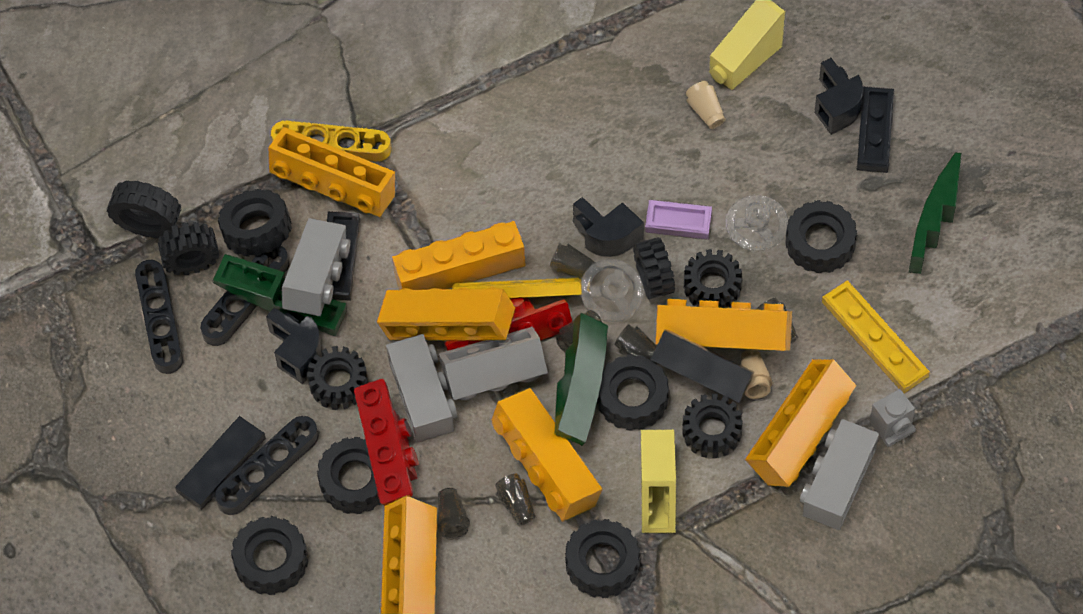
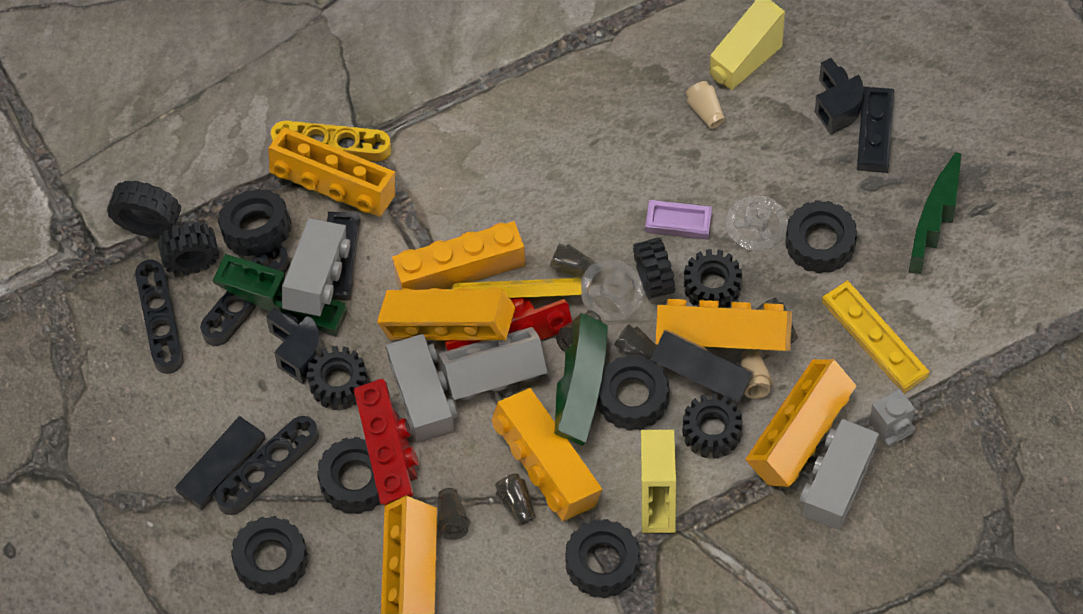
black brick [573,197,644,257] -> none

